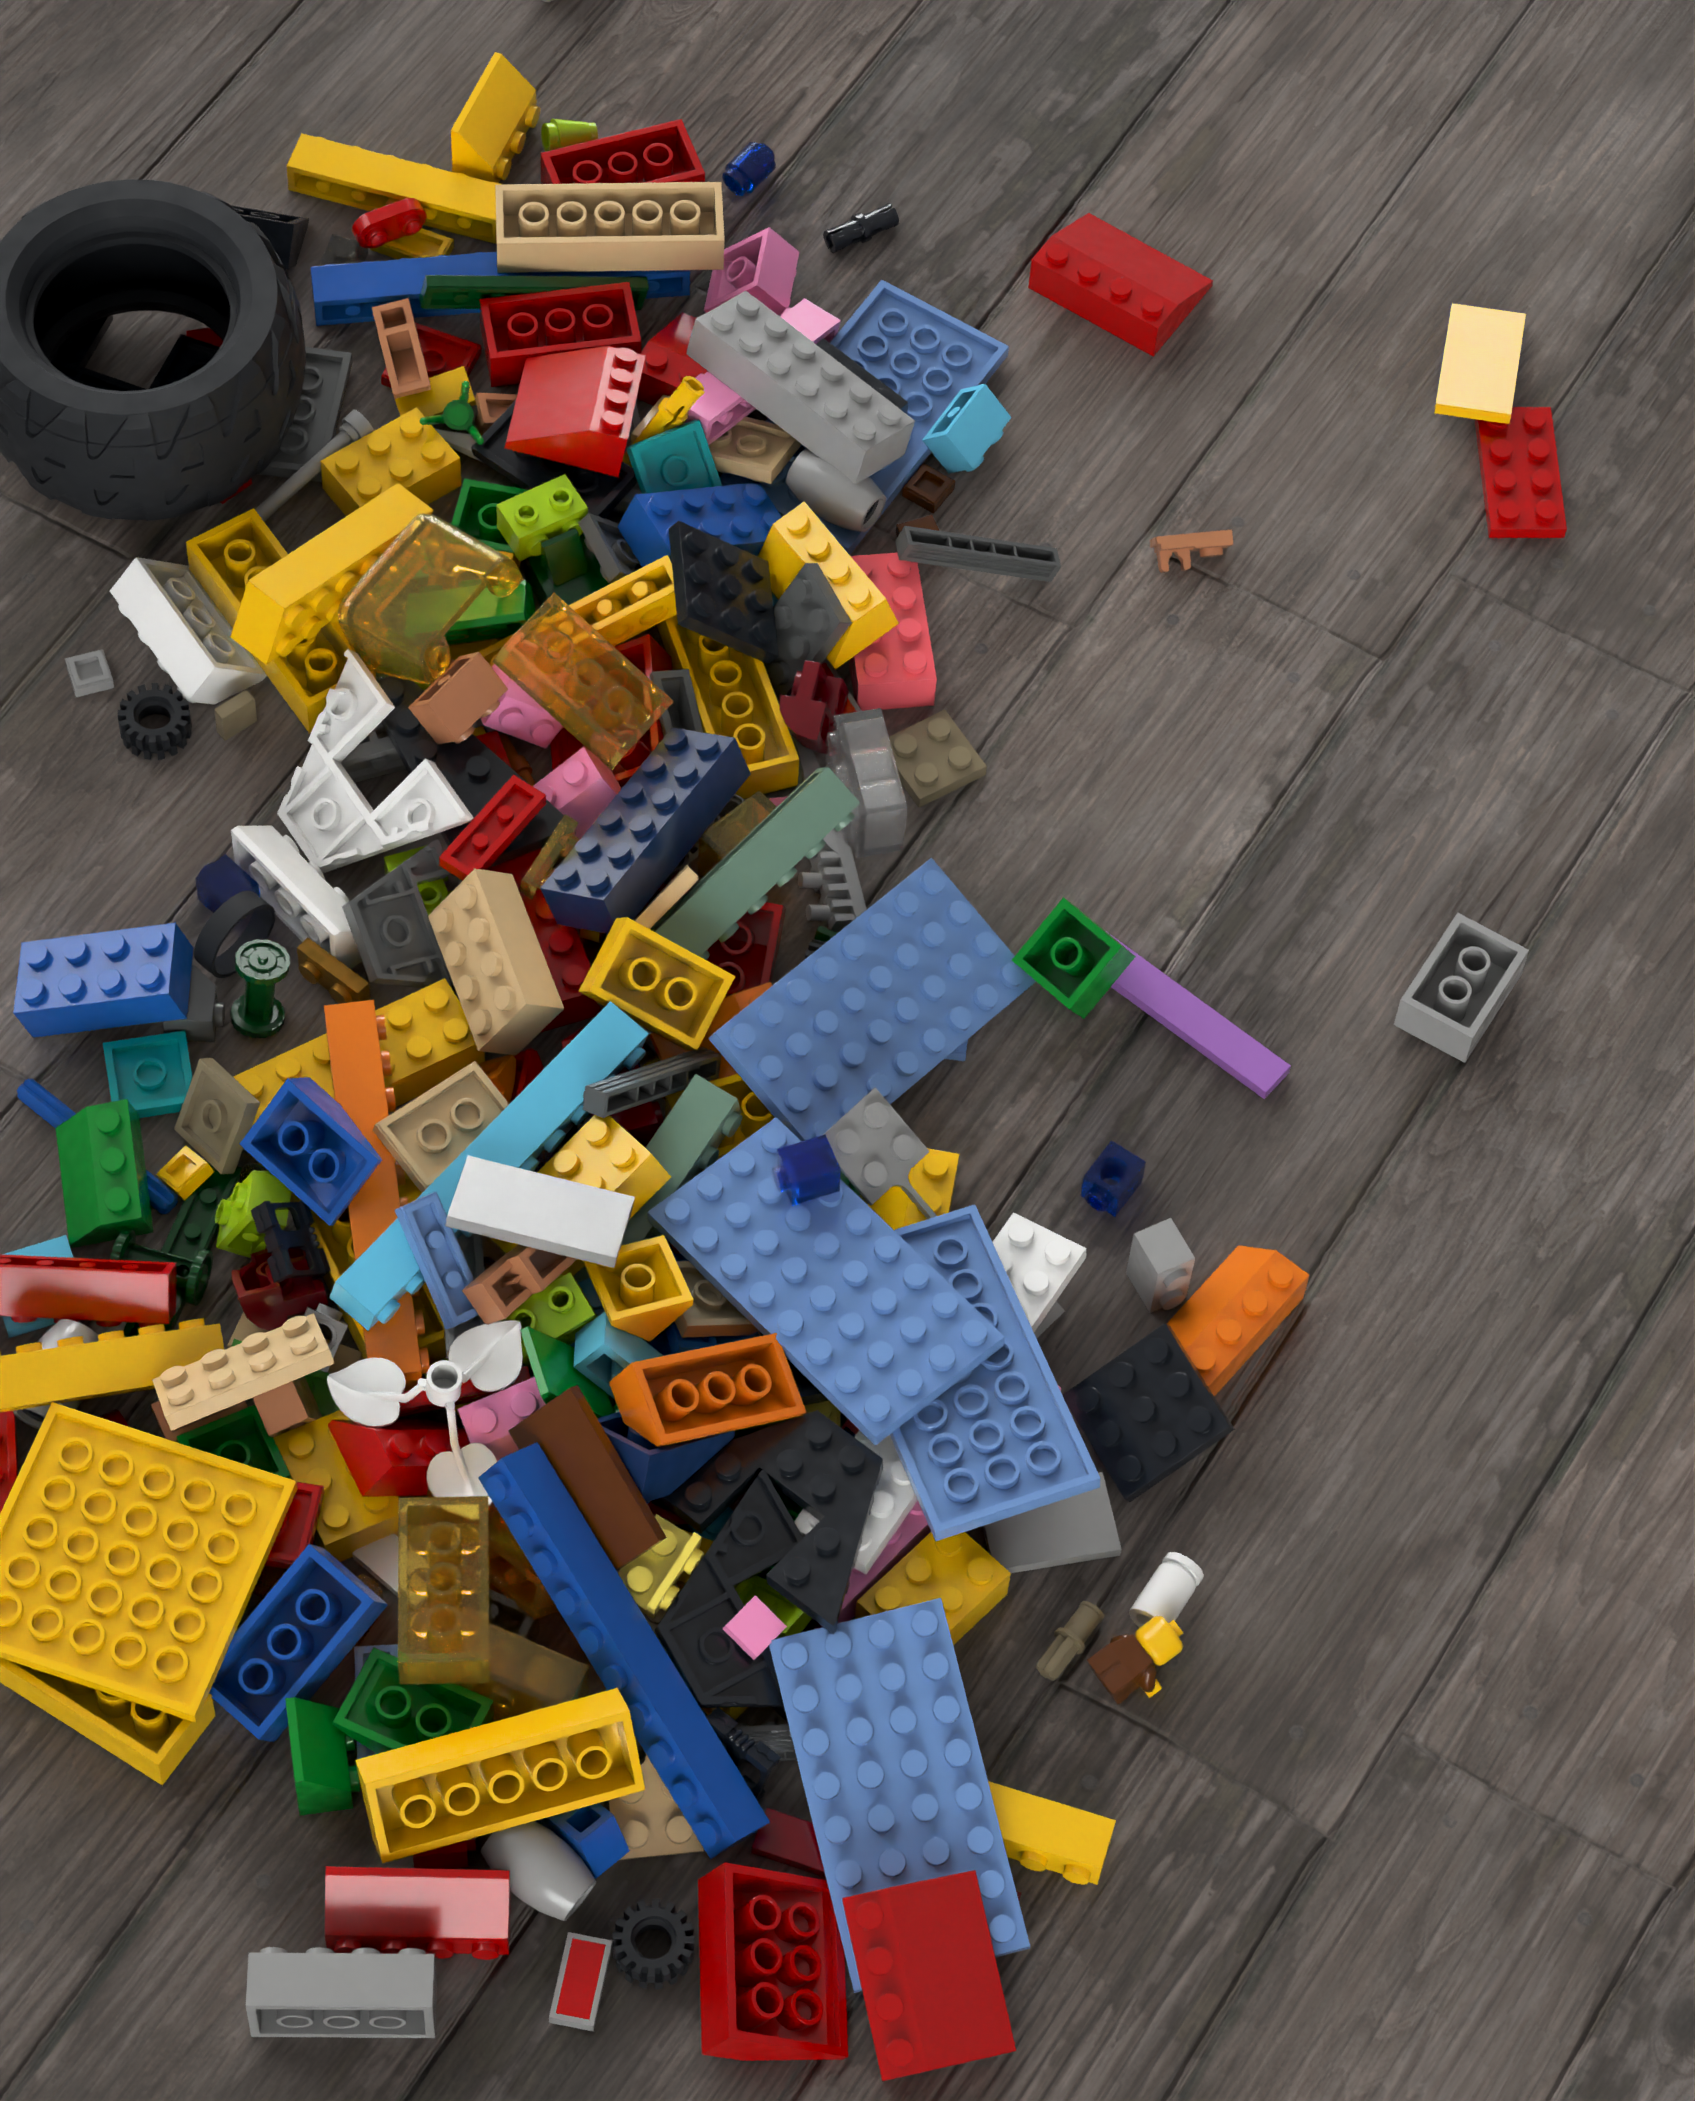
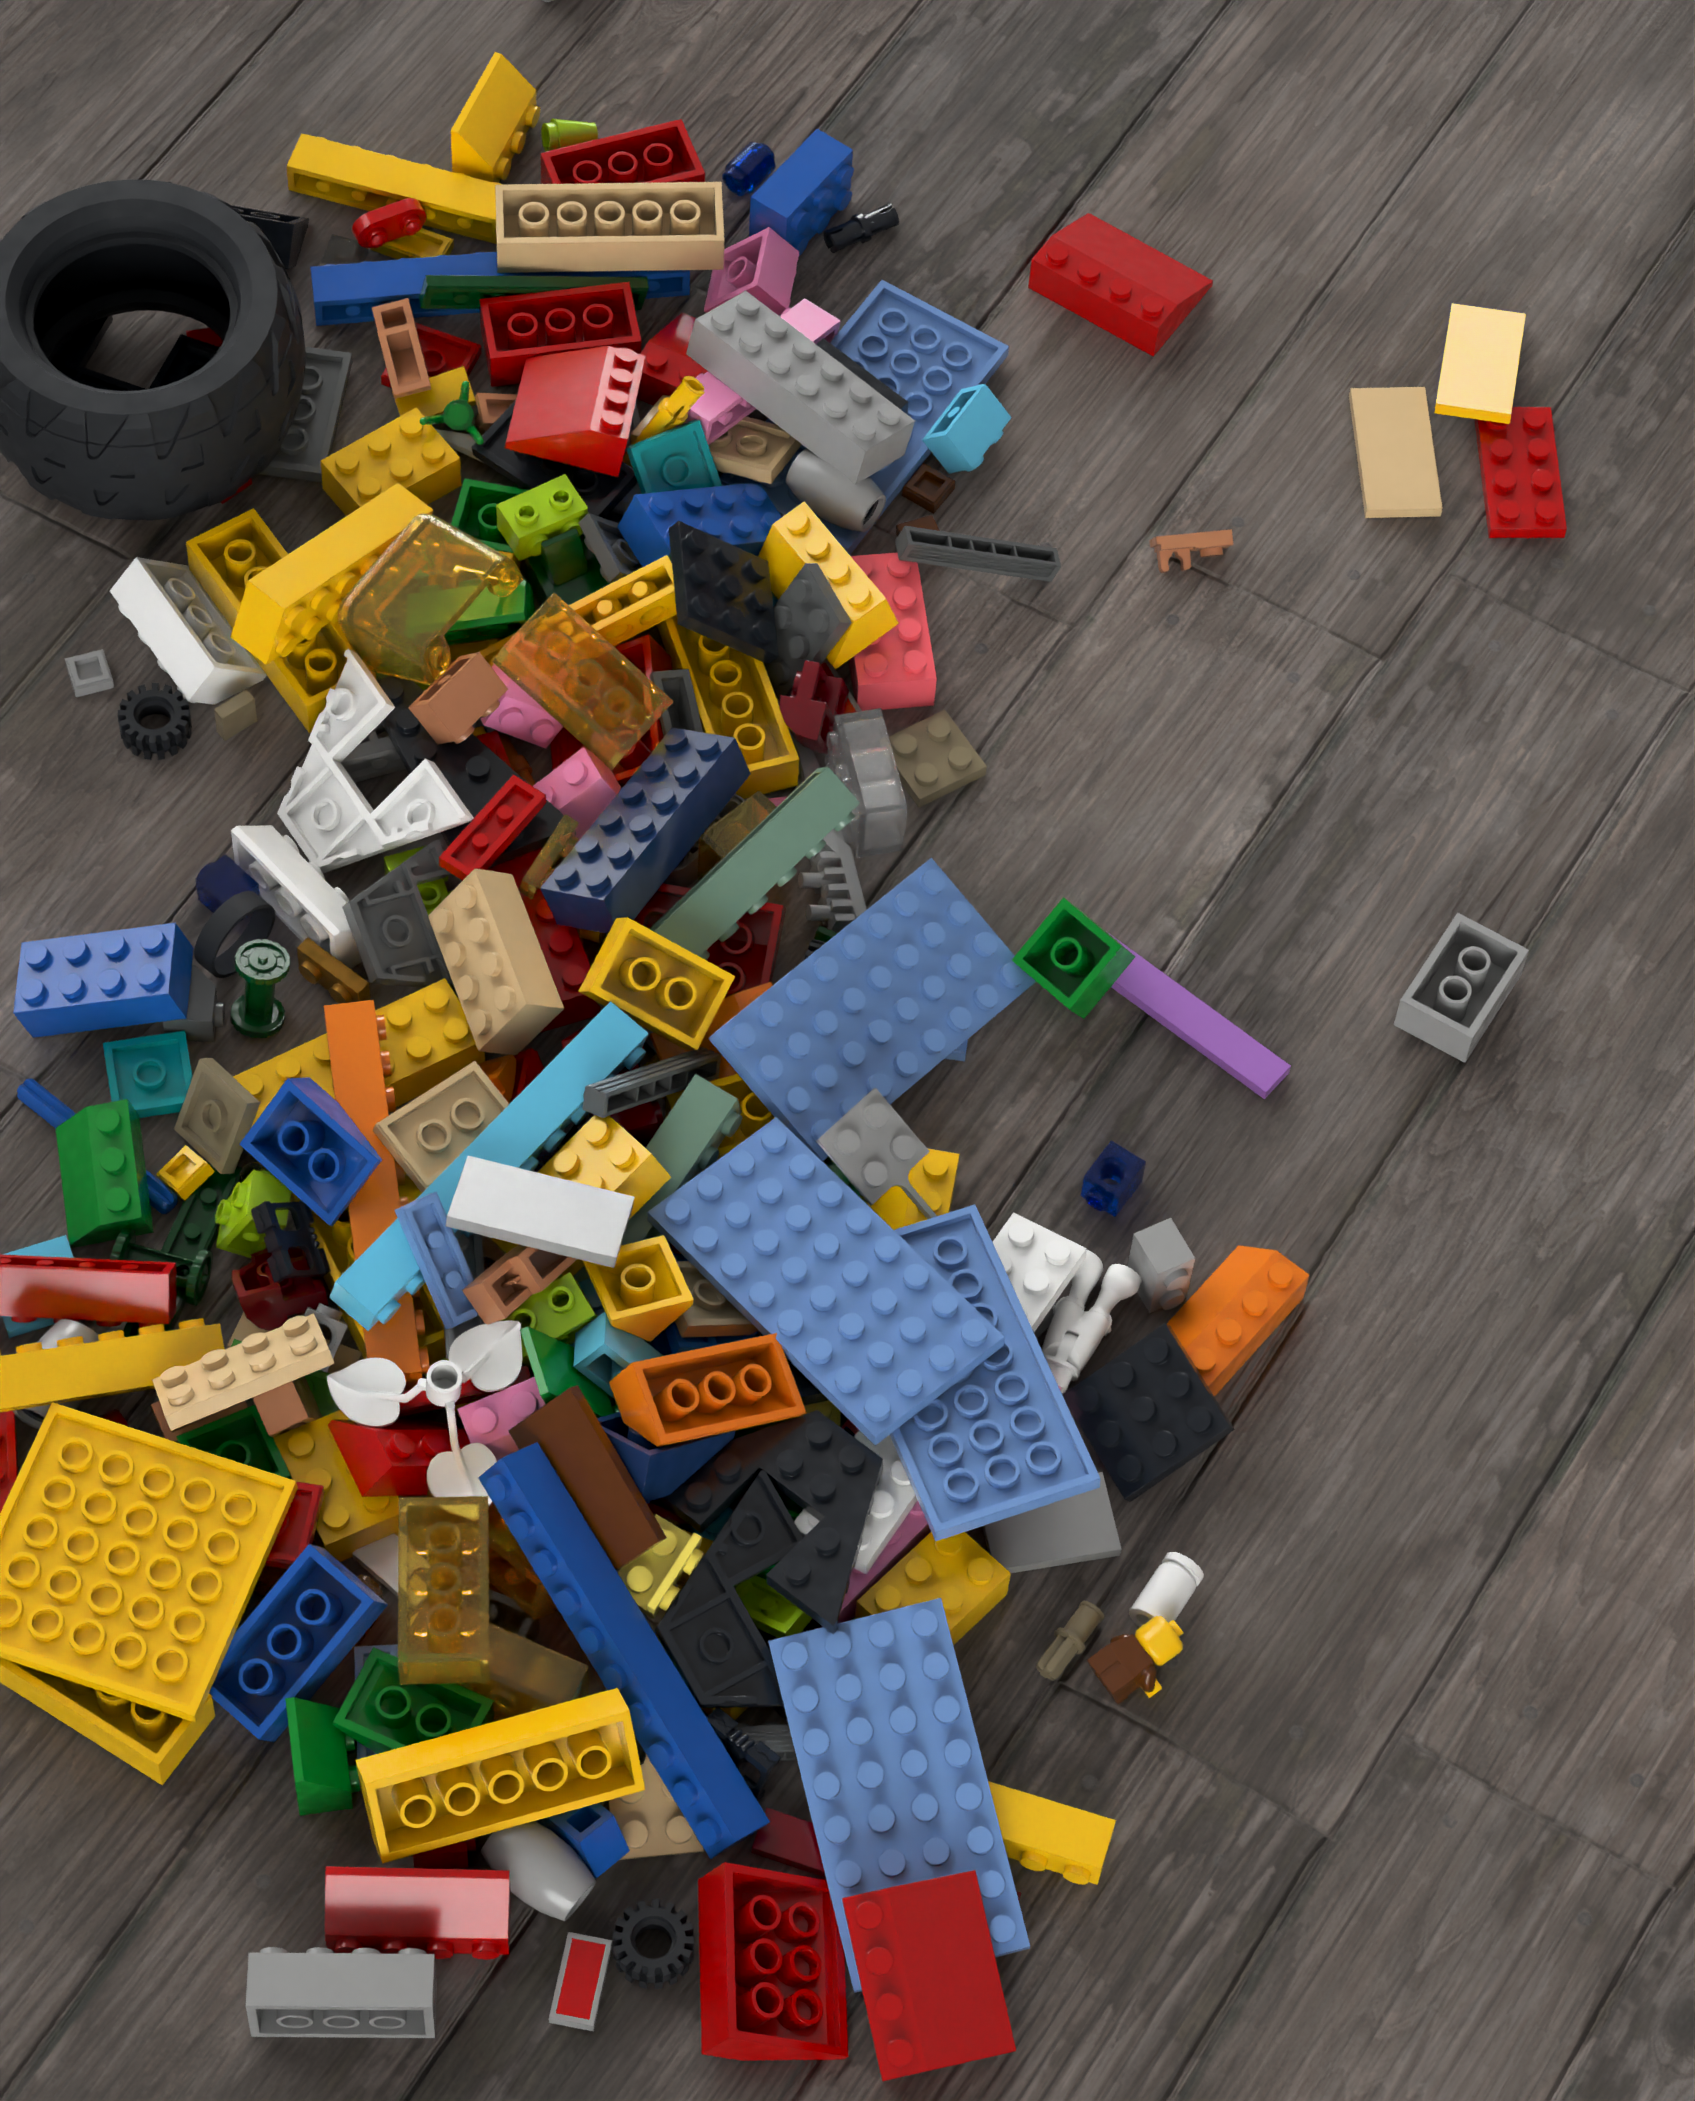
light grey piece [255,409,374,522] -> none
tan tile [634,865,699,929] -> none
bright pink tile [723,1595,787,1660] -> none
clear blue brick [772,1134,840,1206] -> none
none -> blue brick [749,129,854,256]
none -> white piece [1042,1250,1142,1393]
none -> tan tile [1349,387,1443,518]

